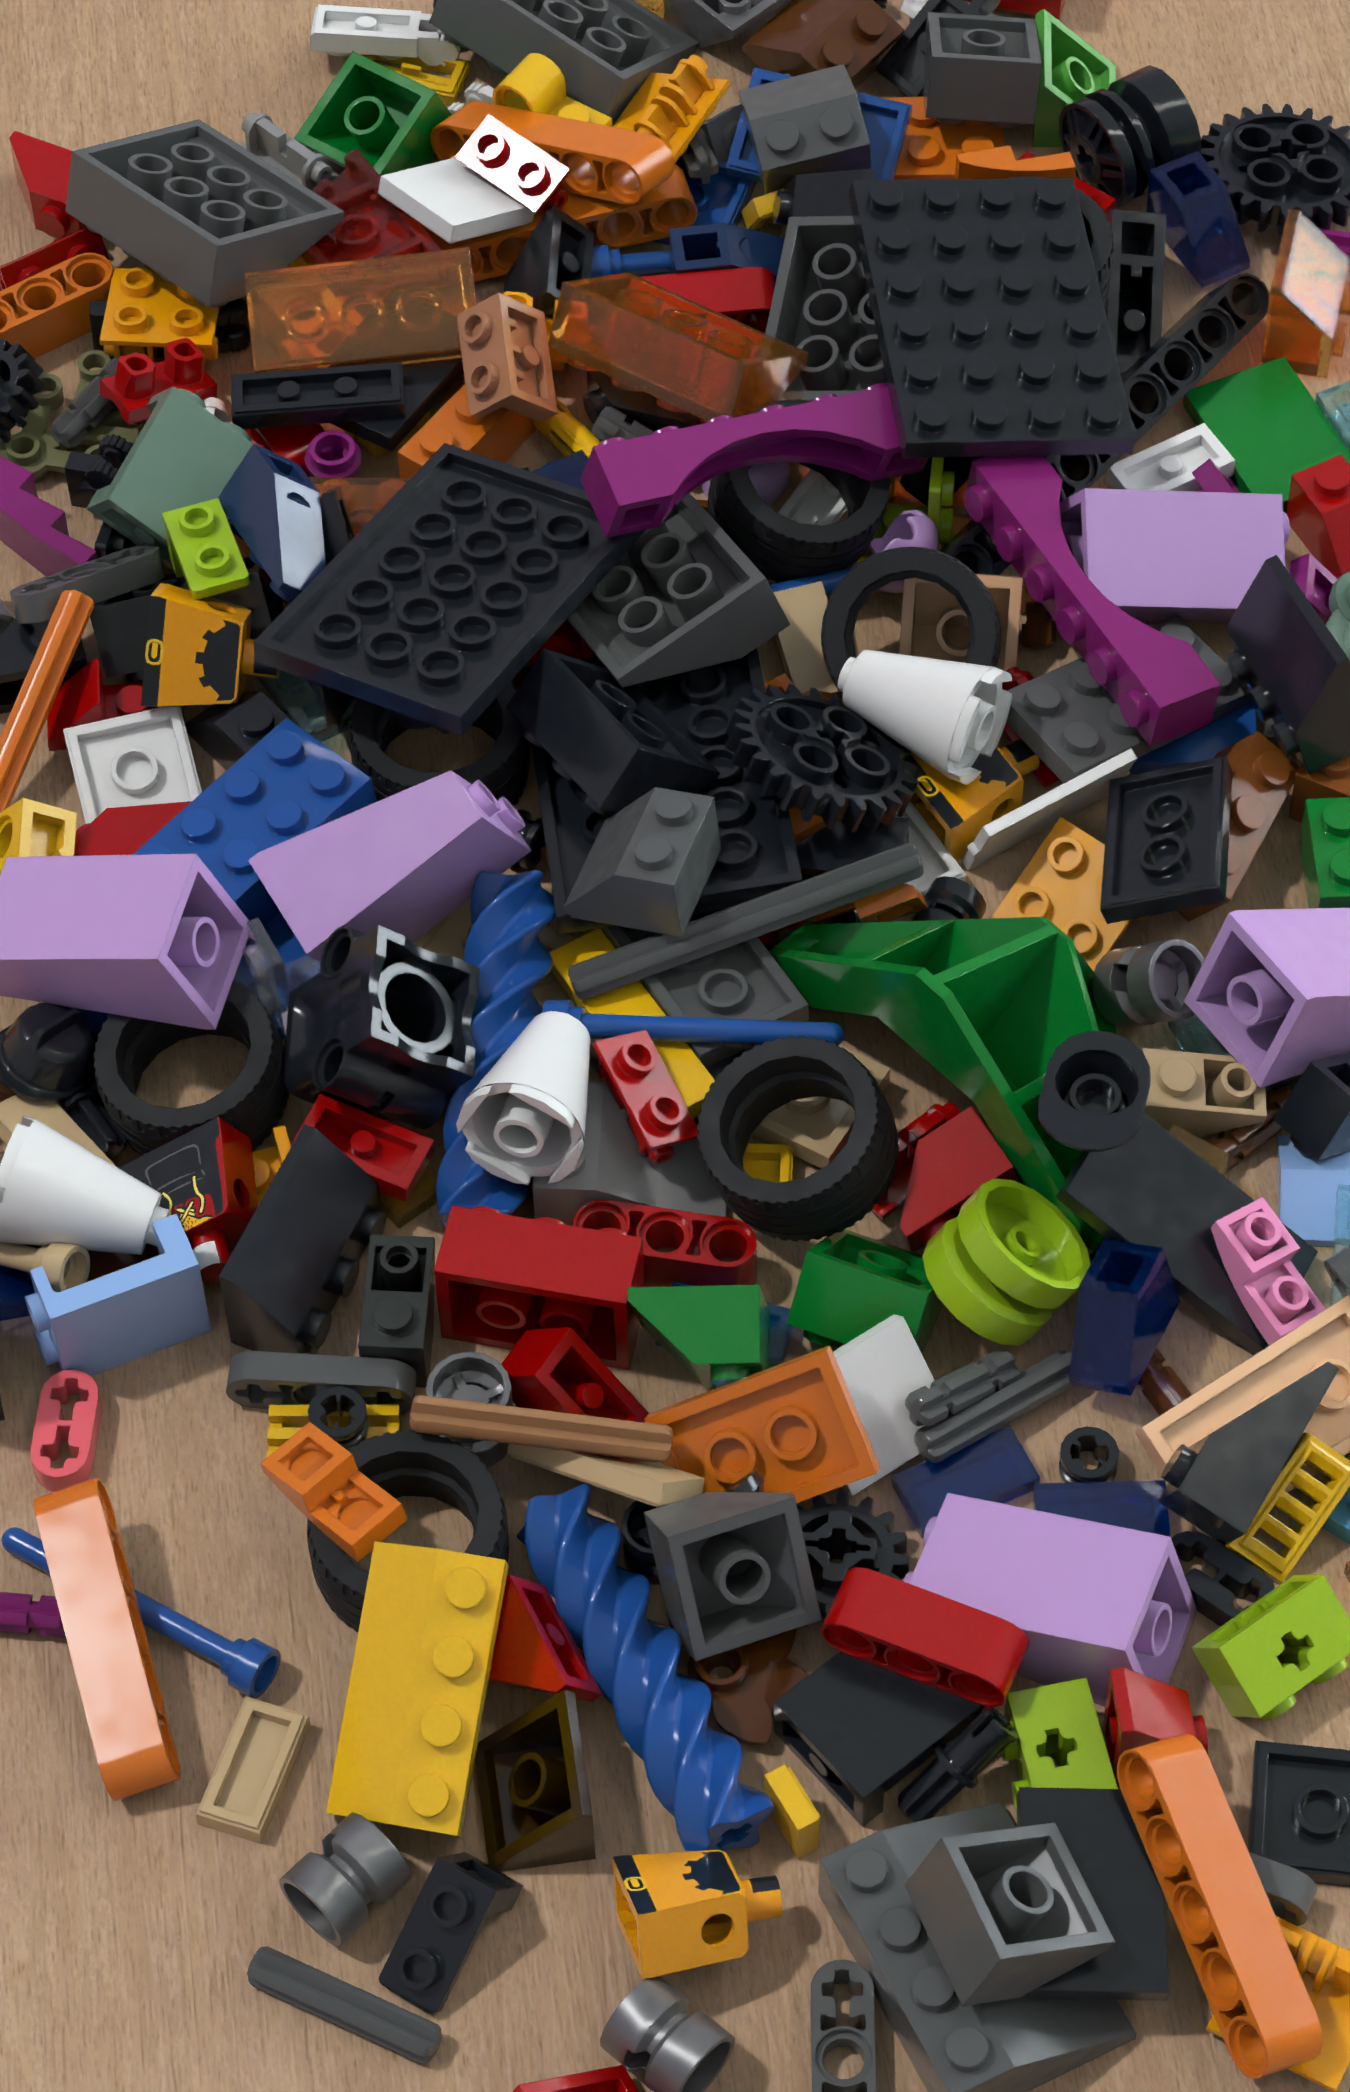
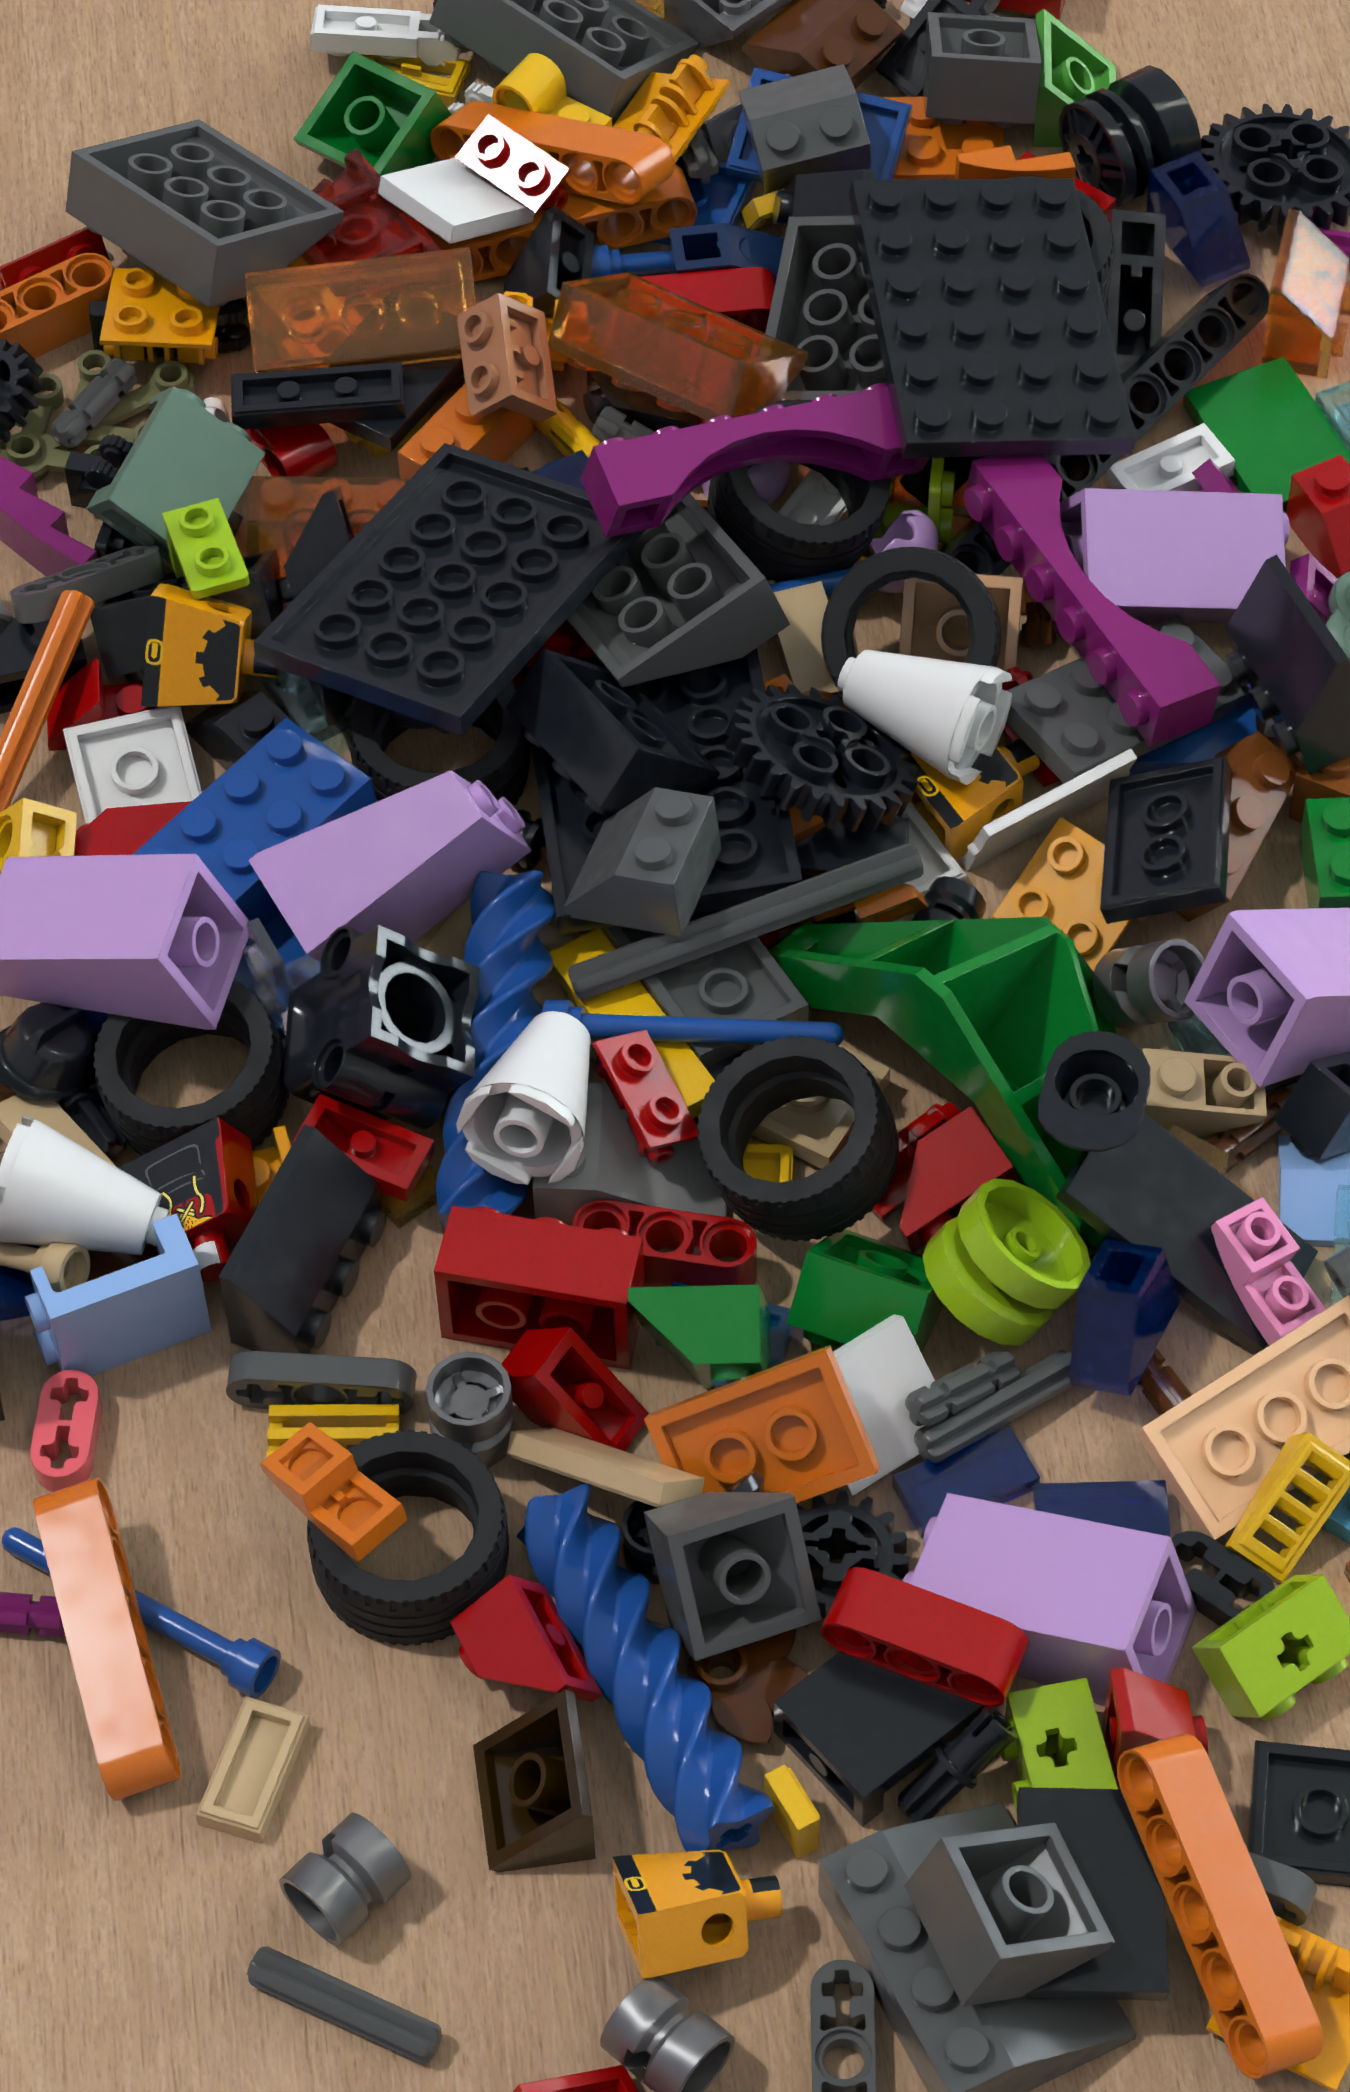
red slope [9,131,87,238] -> none
red hips [100,338,218,425] -> none
dark blue slope [218,444,326,603] -> none
light grey hinge [241,113,346,198] -> none
magenta cone [305,430,362,511] -> none
black bush [308,1386,369,1451] -> none
yellow slope [326,1541,509,1836] -> none
pearl dark grey slope [358,1235,435,1388] -> none
black bracket [379,1852,523,2014] -> none
medium nougat axle [410,1395,673,1463] -> none
black bush [1059,1426,1119,1494] -> none
black slope [1158,1362,1339,1545] -> none

